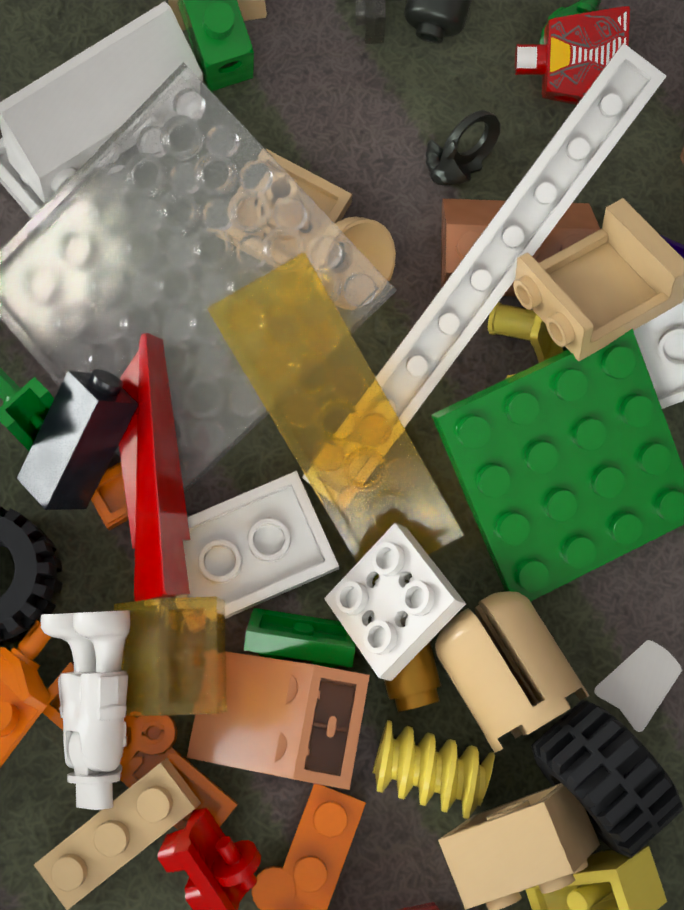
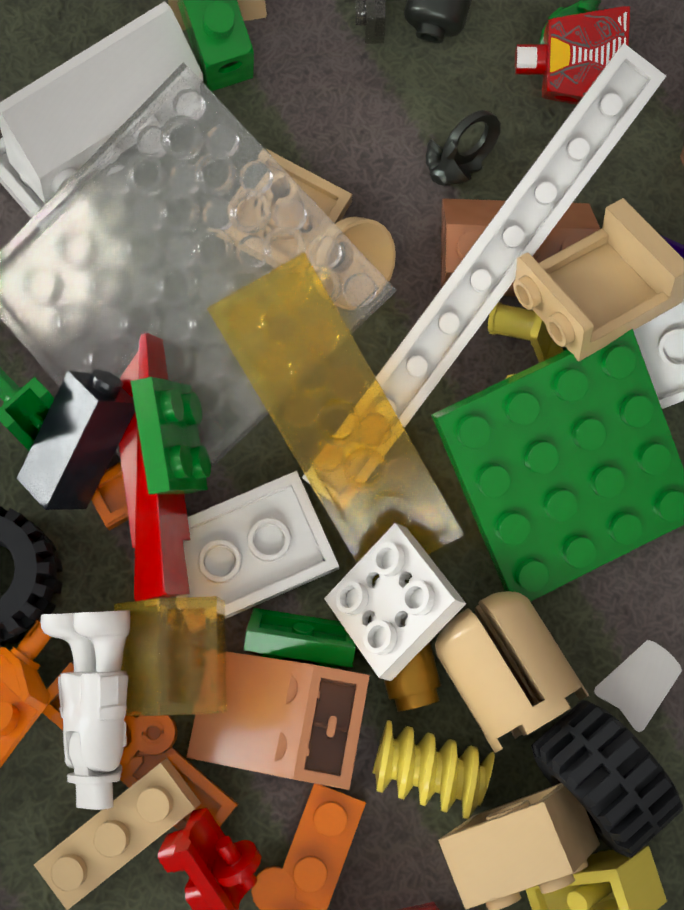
none -> green plate [131,377,211,495]

